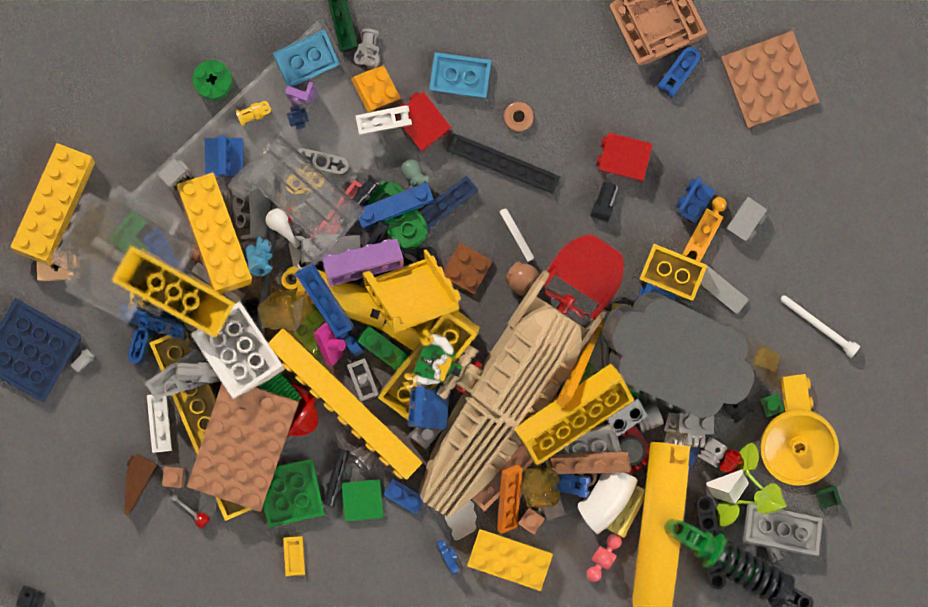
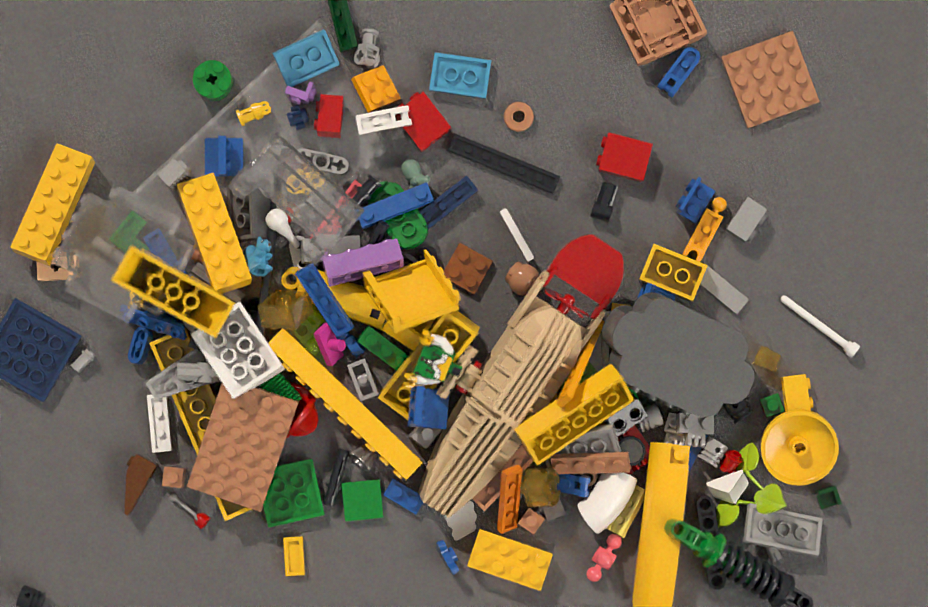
none -> red brick [314,94,344,138]

